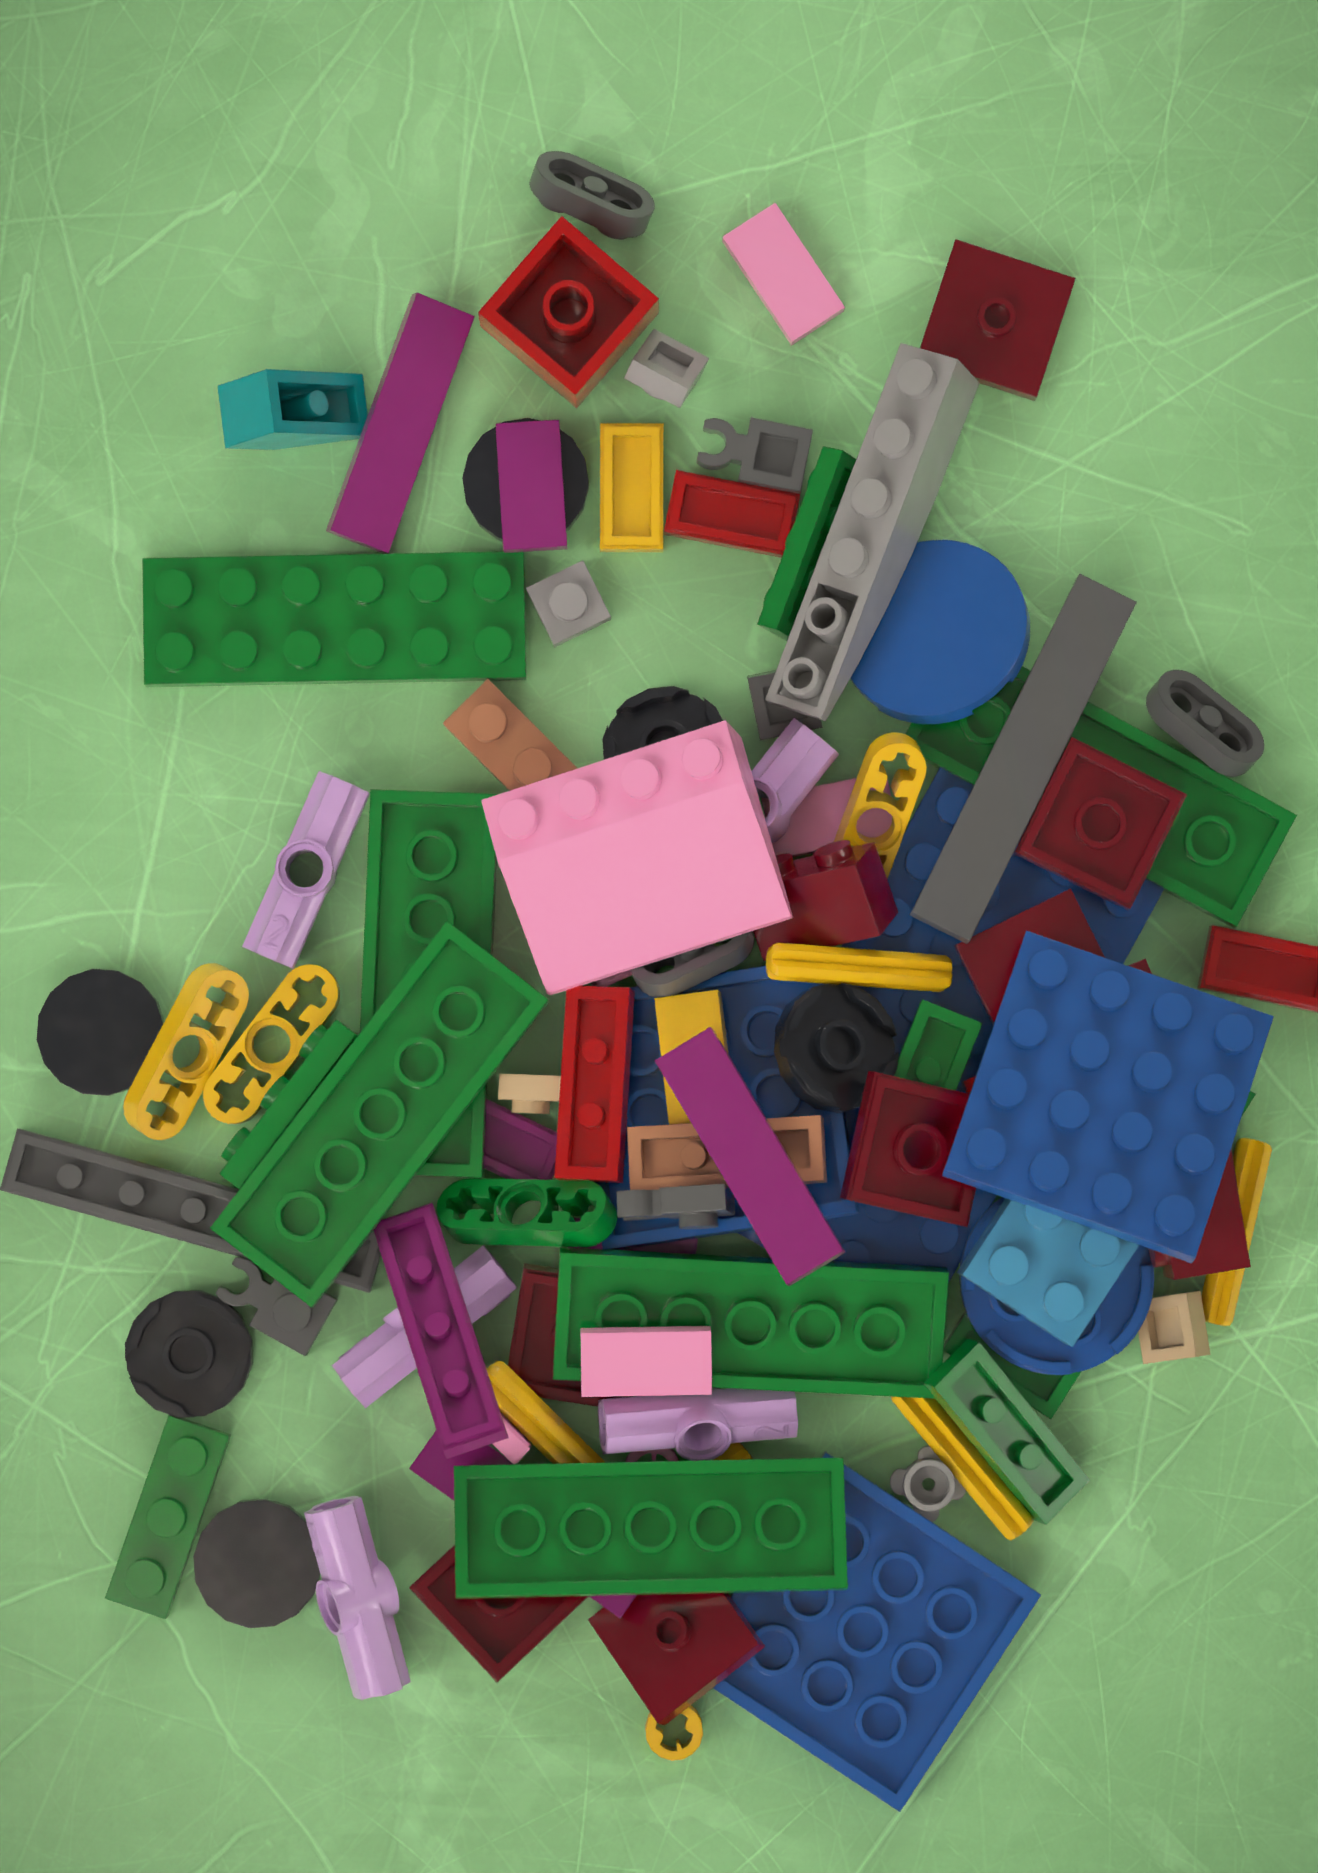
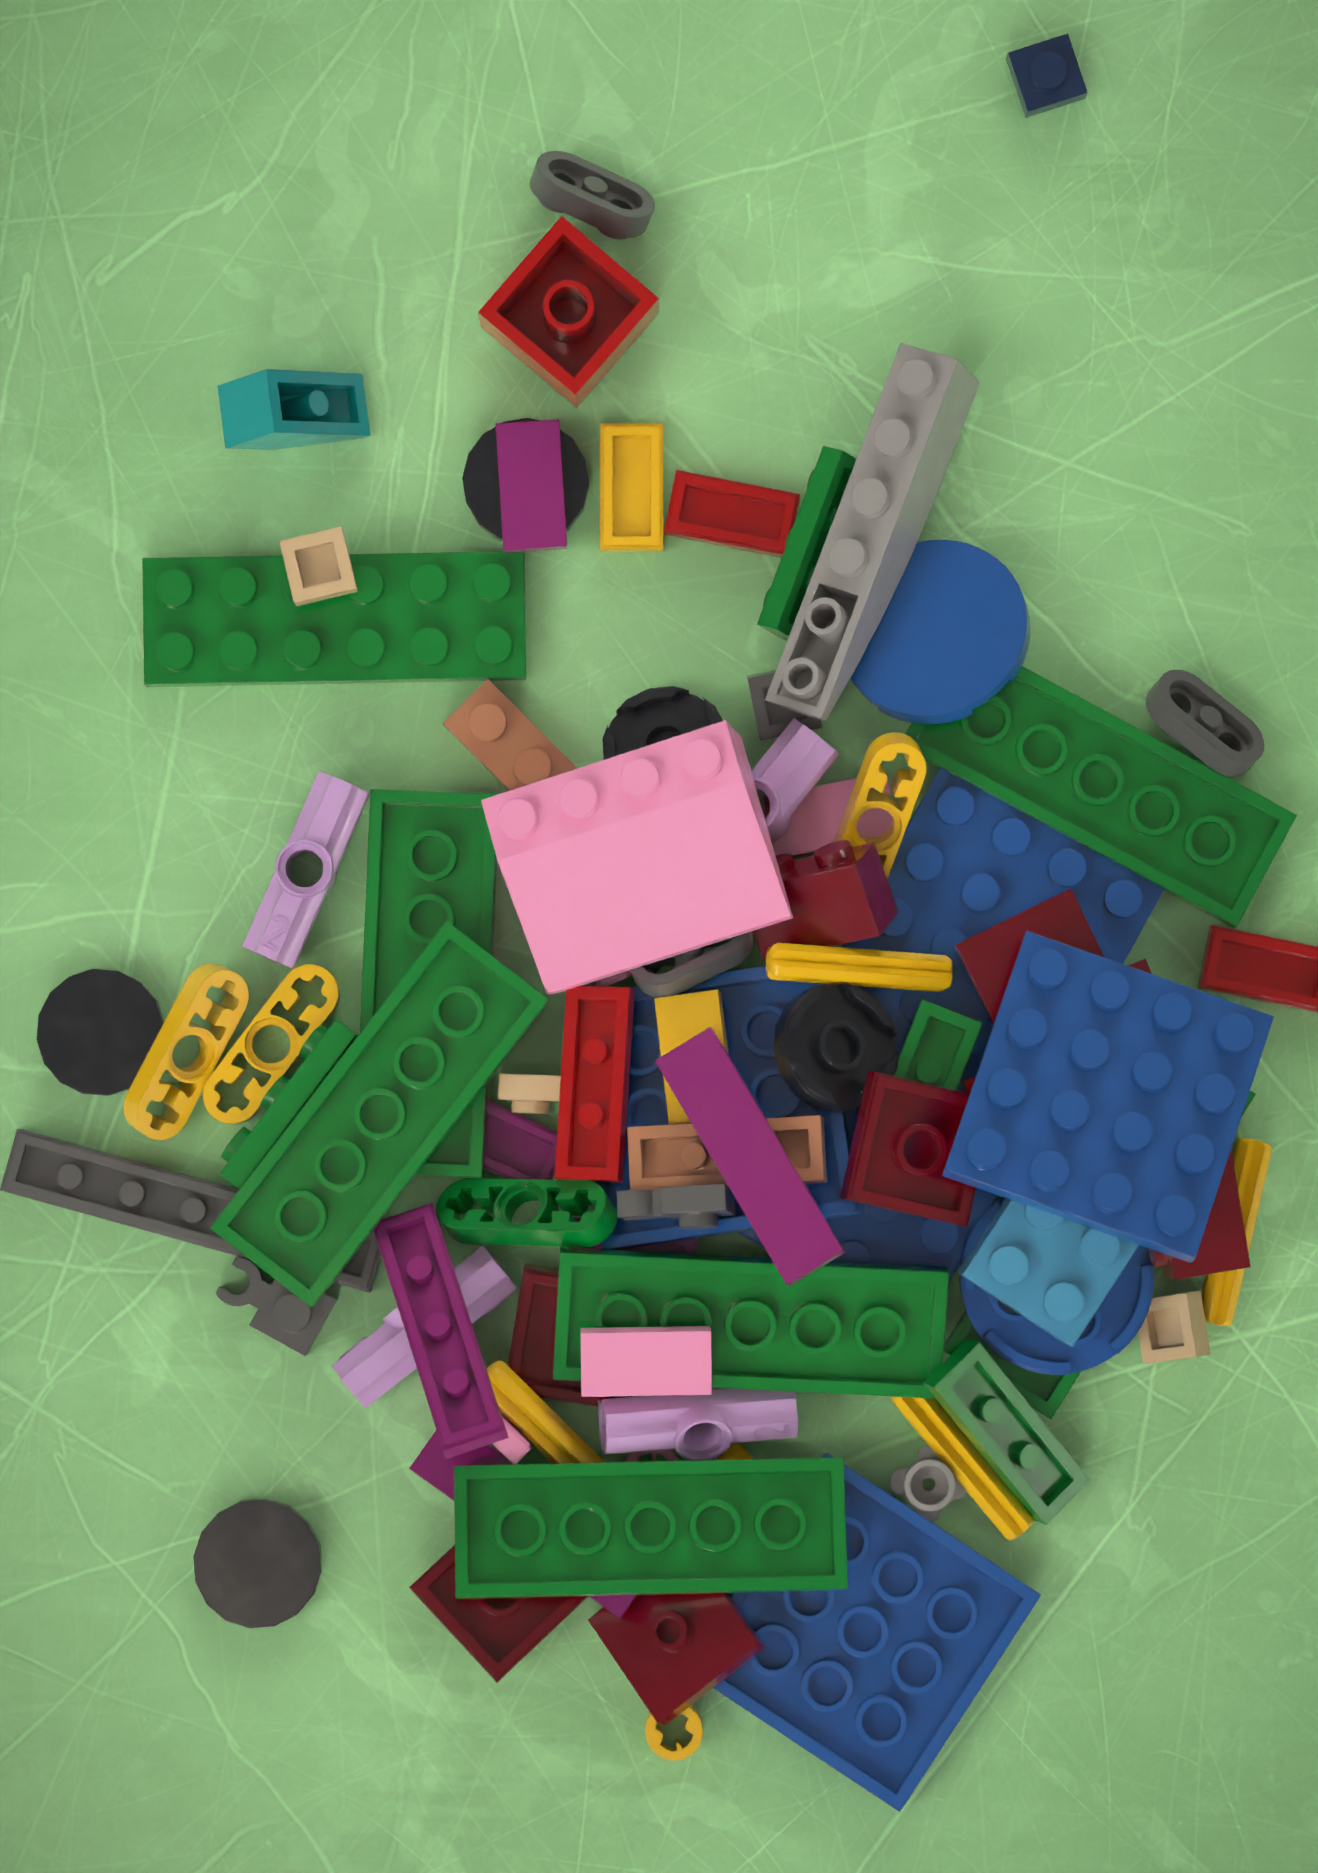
green plate [105,1415,231,1619] -> none
black tile [125,1290,253,1418] -> none
lavender piece [304,1496,411,1700] -> none
magenta tile [326,293,475,554] -> none
light grey plate [526,560,611,648] -> none
light grey plate [624,329,709,408] -> none
dark grey plate [697,417,813,494] -> none
bright pink tile [722,203,845,346] -> none
dark grey tile [910,574,1137,944] -> none
dark red plate [920,239,1076,401] -> none
dark red plate [1013,737,1187,911] -> none
none -> tan plate [279,526,358,606]
none -> dark blue plate [1006,33,1088,118]

